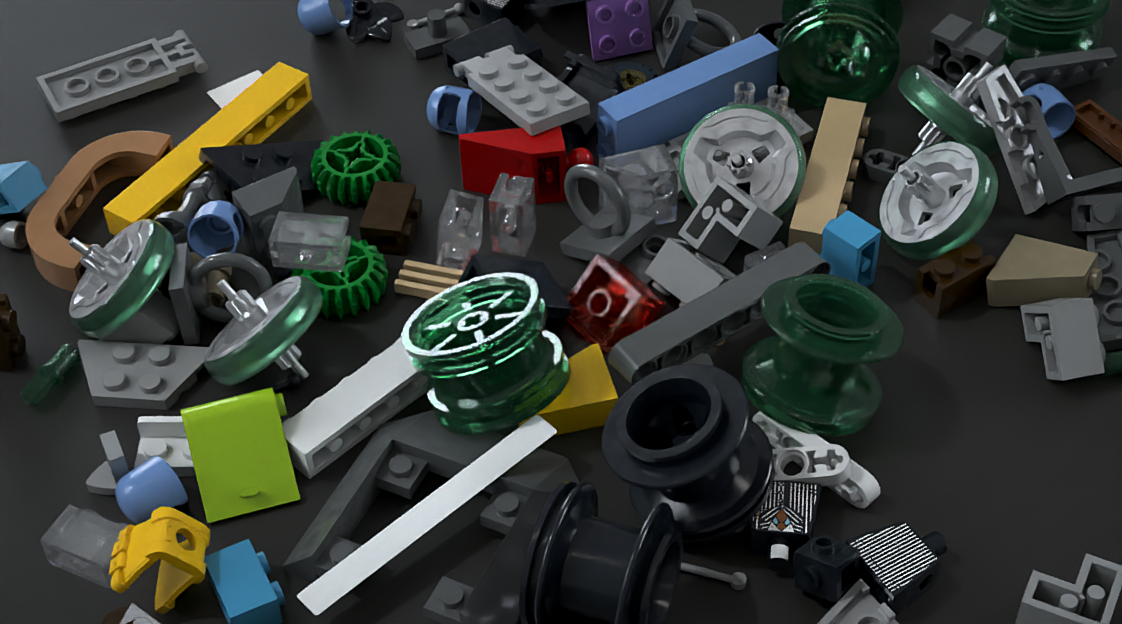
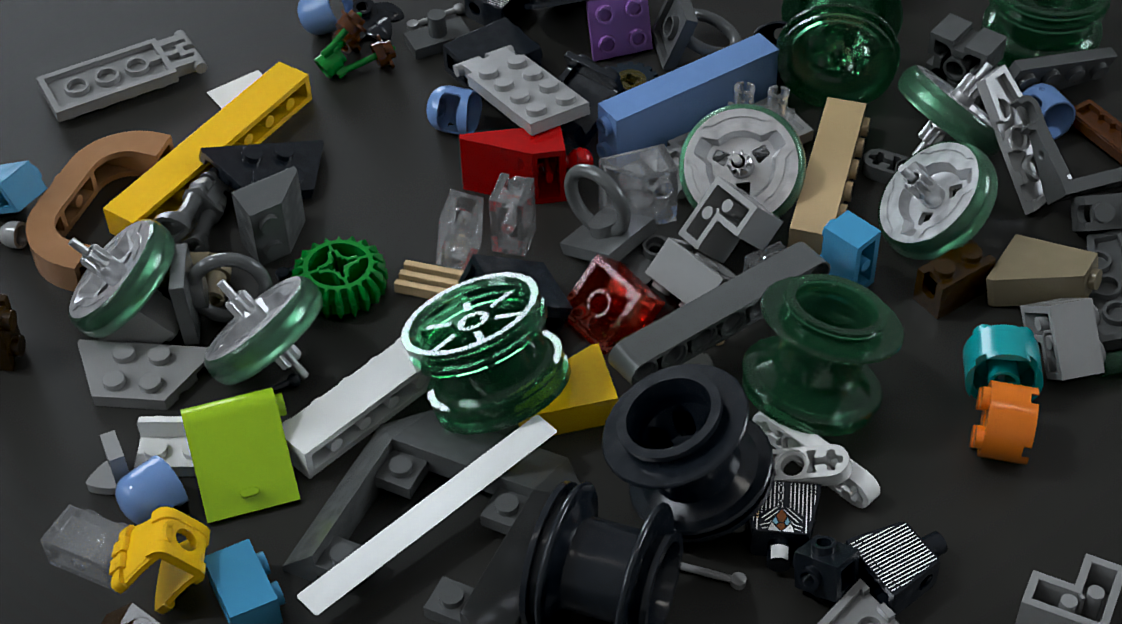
clear green axle [20,344,81,406] -> none
medium blue helmet [187,200,245,258] -> none
clear brick [268,211,352,272] -> none
green gear [311,129,402,206] -> none
dark brown brick [359,180,422,256] -> none
none -> plant [314,9,396,79]
none -> teal brick [963,324,1043,401]
none -> orange brick [970,380,1039,465]

